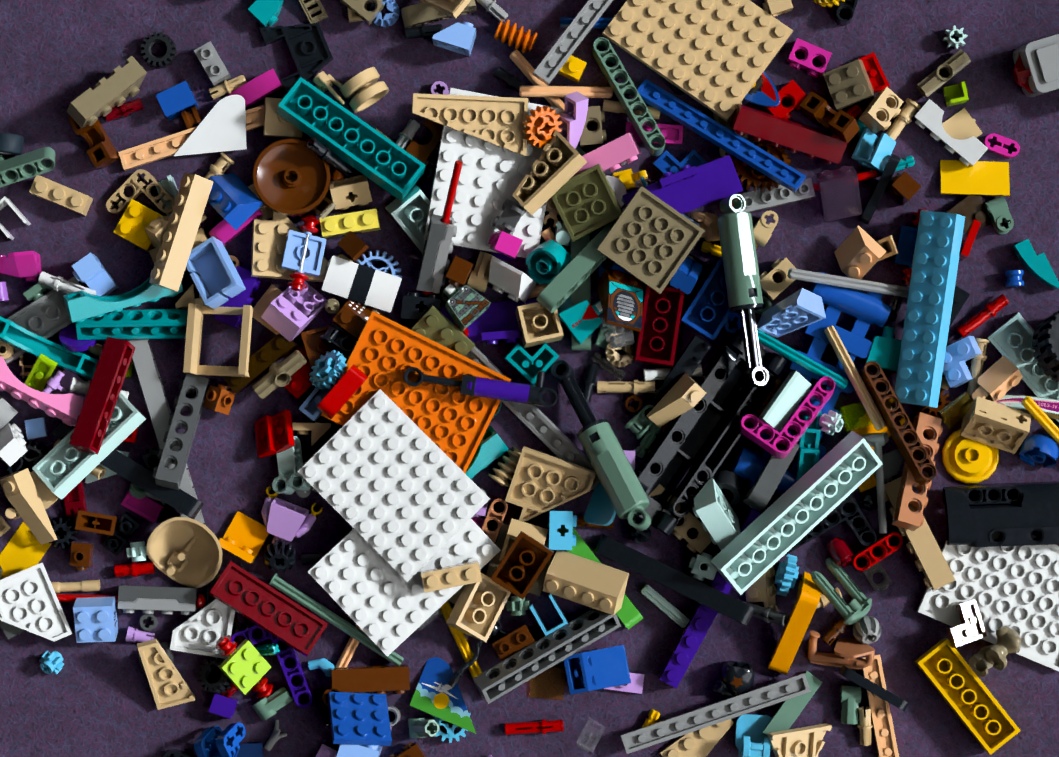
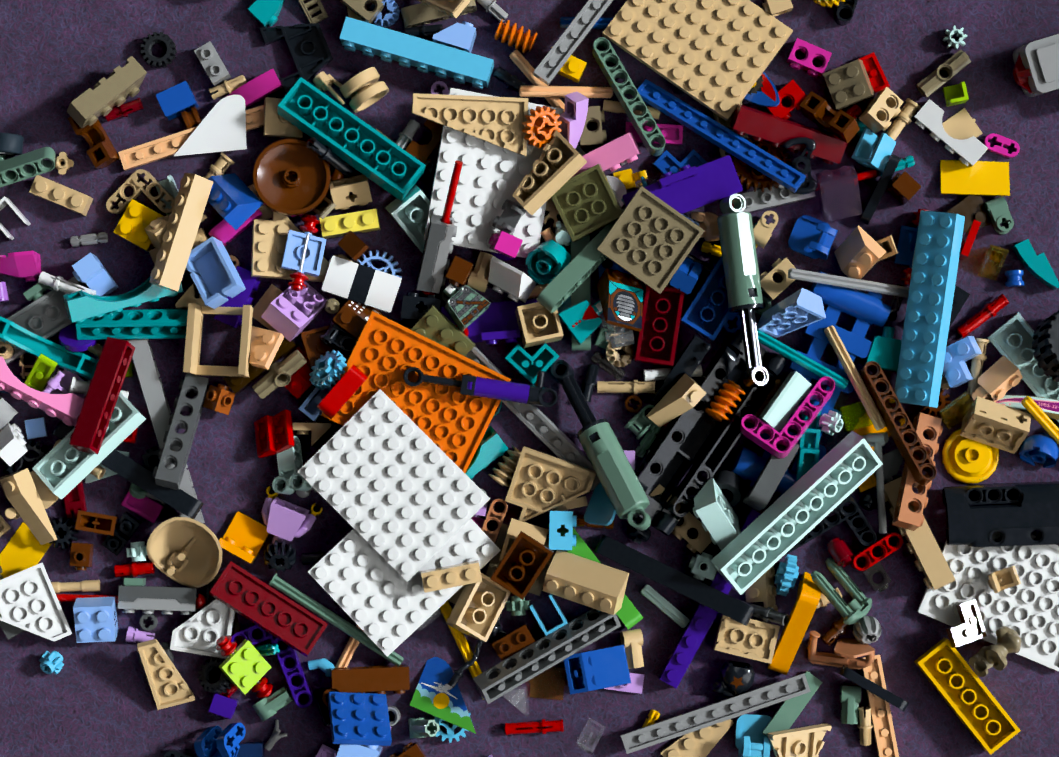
none -> tan plate [55,152,74,175]
none -> light grey axle [70,232,108,247]
none -> sand green tile [124,578,146,586]
none -> light nougat wing [249,326,284,370]
none -> medium azure brick [339,16,494,89]
none -> clear slope [503,685,529,716]
none -> tan beam [552,496,588,511]
none -> tan piece [620,629,644,669]
none -> orange piece [705,379,746,422]
none -> tan piece [713,614,780,664]
none -> black piece [783,137,818,195]
none -> blue piece [788,215,838,260]
none -> clear yellow slope [978,244,1009,281]
none -> tan bracket [988,565,1021,593]

